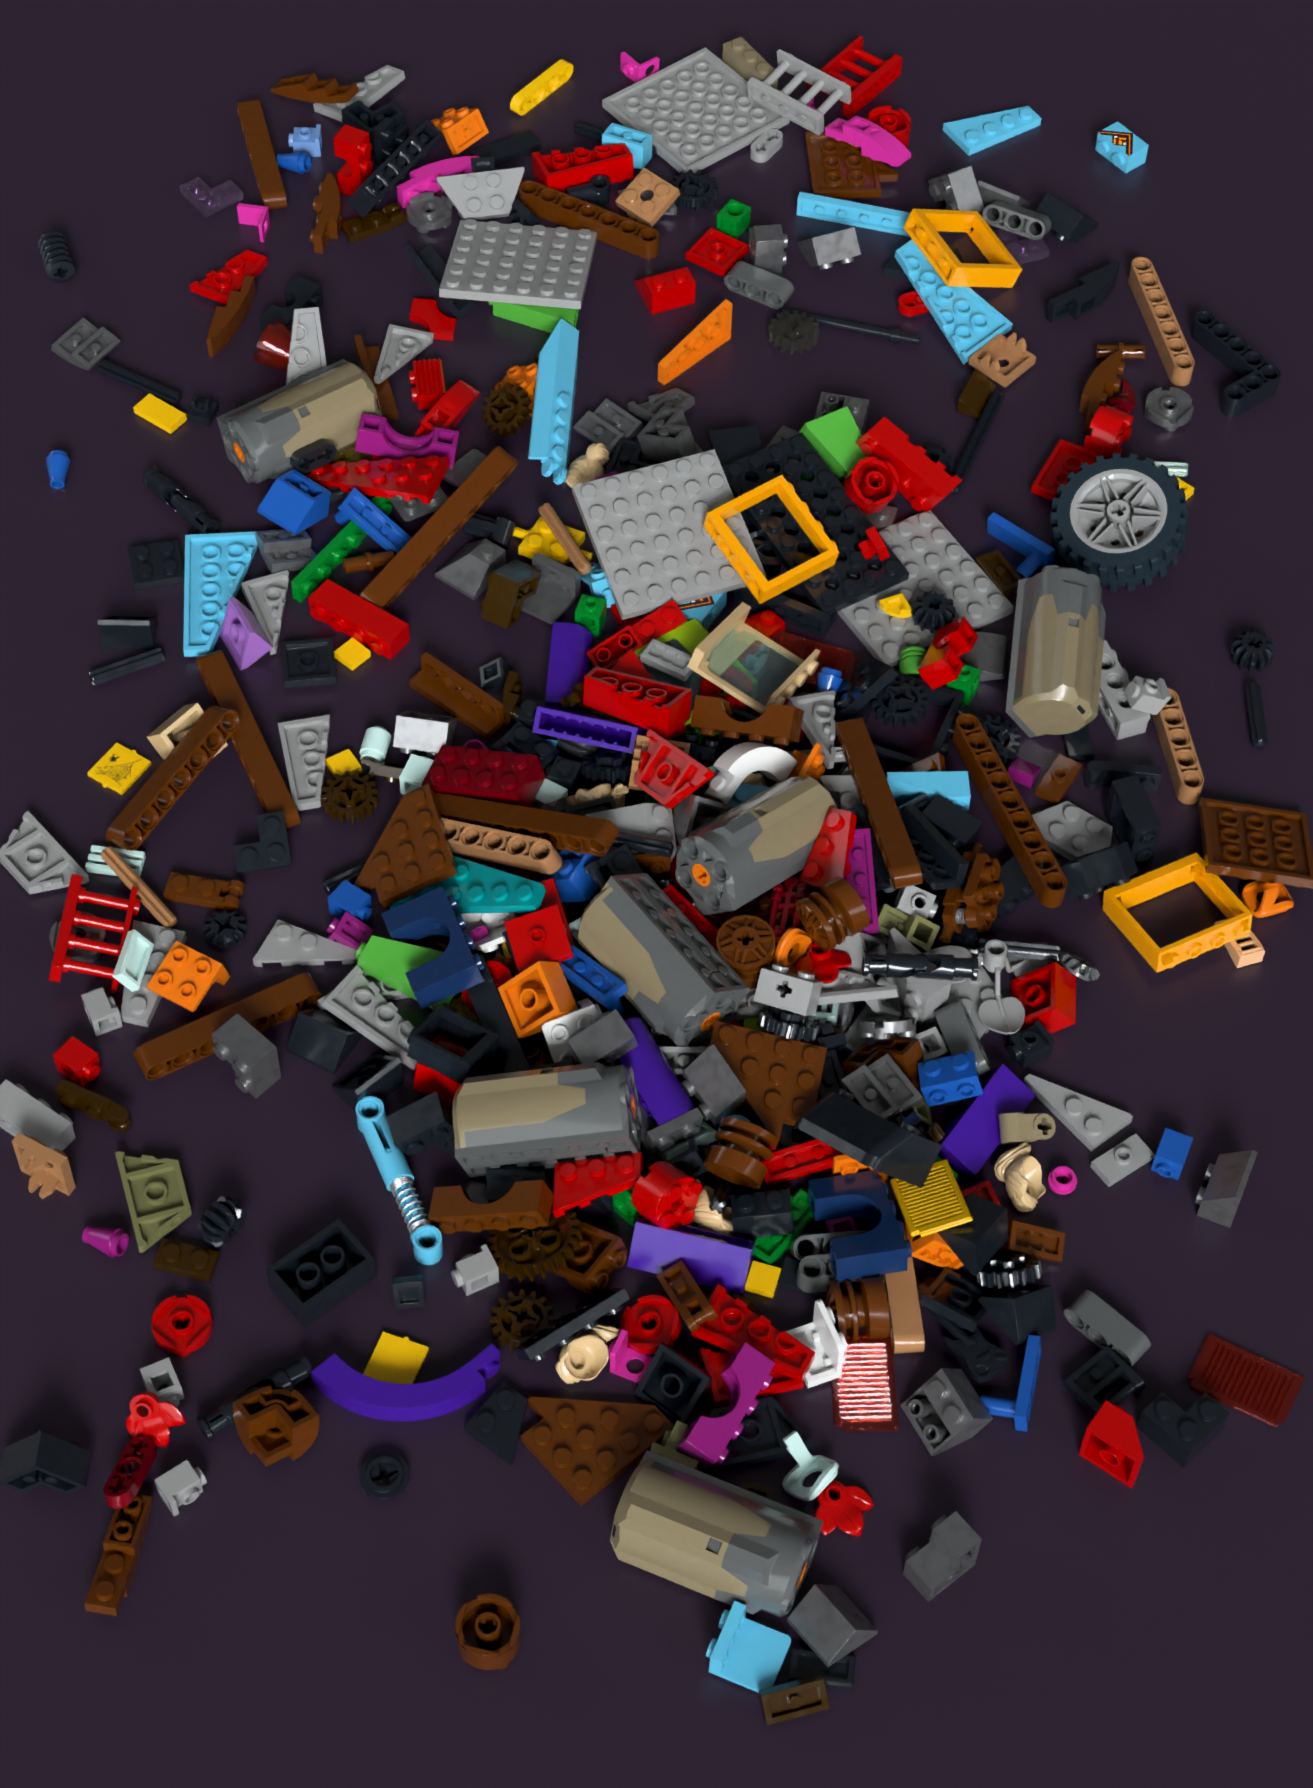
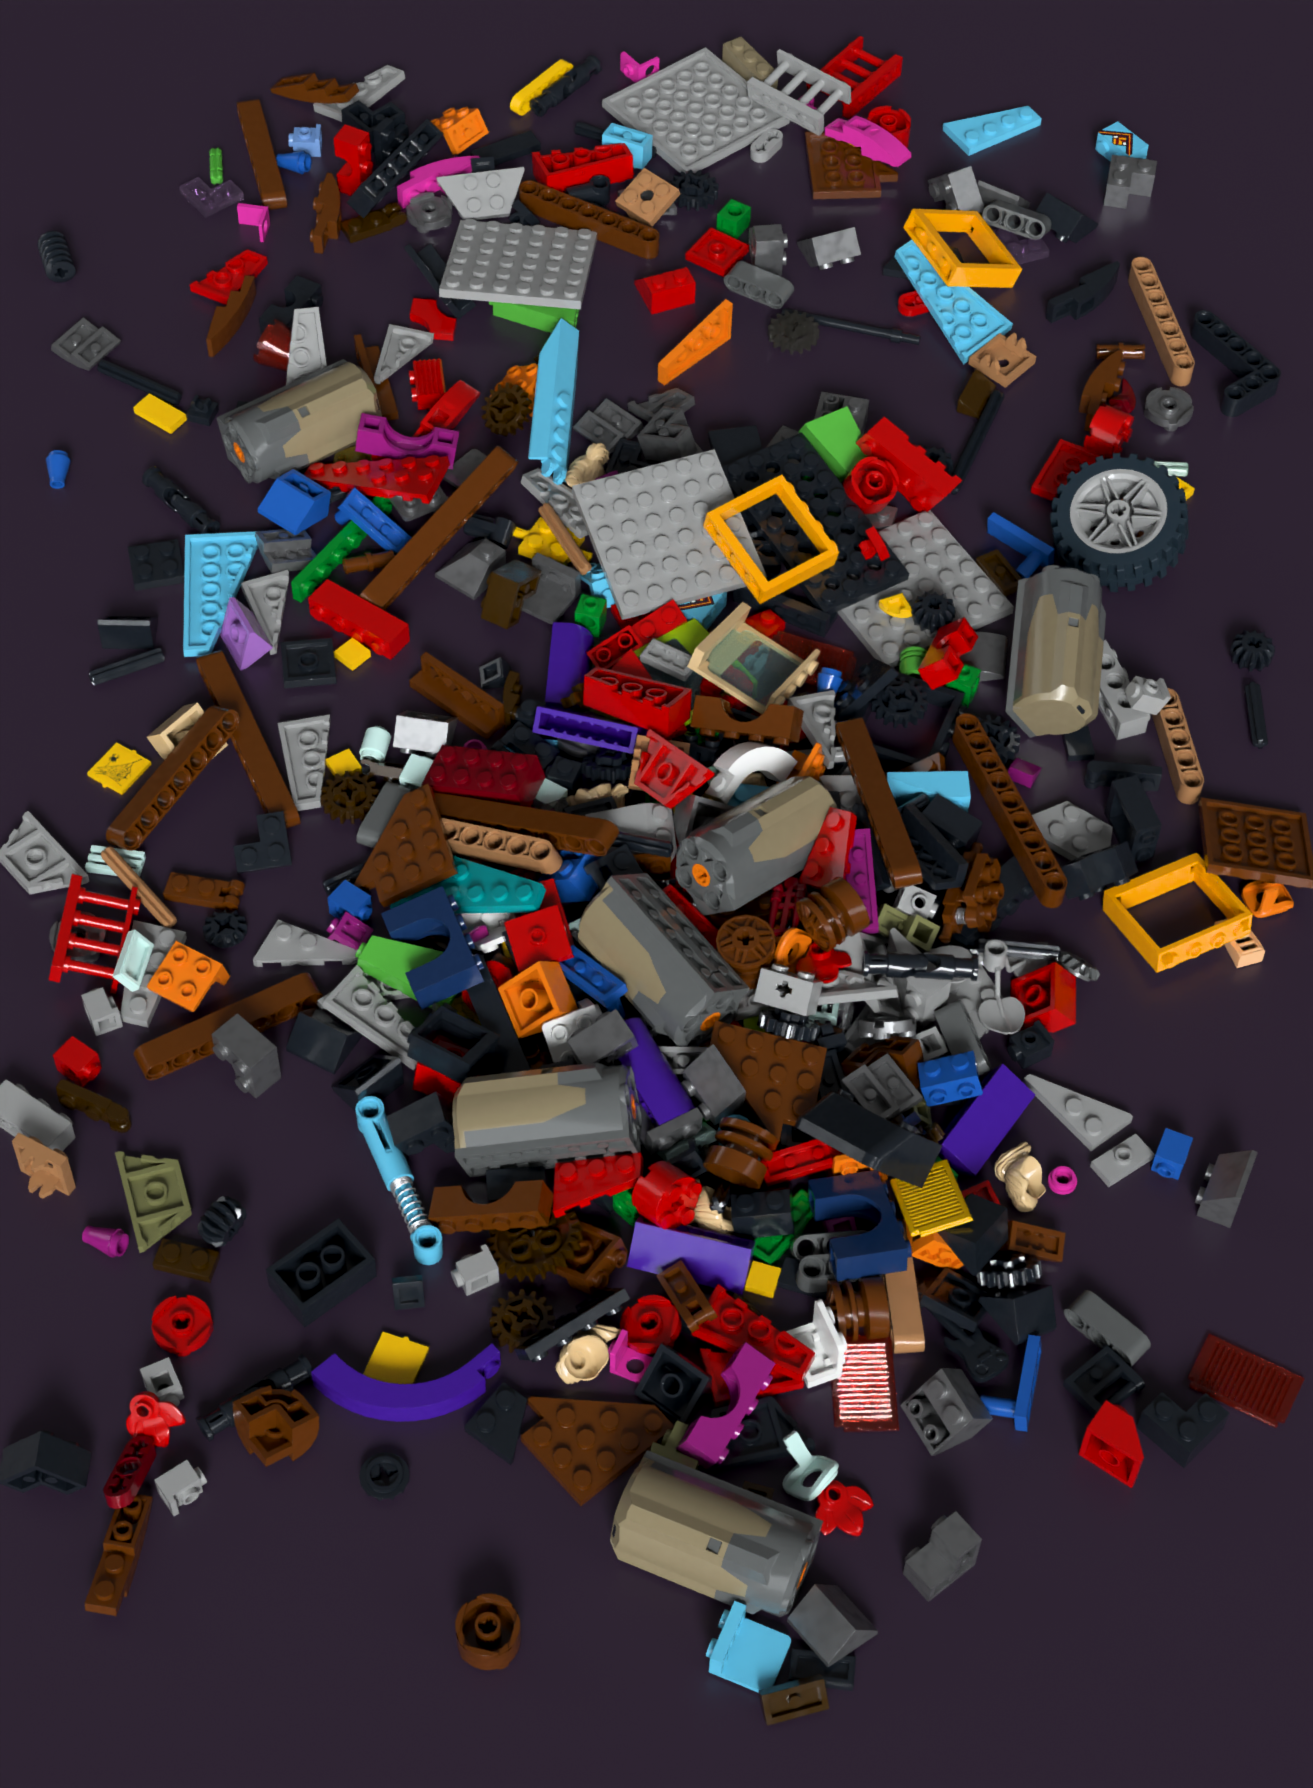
black beam [290,438,337,474] -> none
medium azure plate [796,192,910,237] -> none
dark tan piece [998,1113,1056,1144] -> none
reddish brown plate [1035,754,1083,805] -> none
none -> bright green axle [209,148,223,185]
none -> dark grey beam [356,781,414,849]
none -> light grey wing [521,468,589,539]
none -> black piece [530,55,602,117]
none -> flat silver brick [1103,155,1157,209]

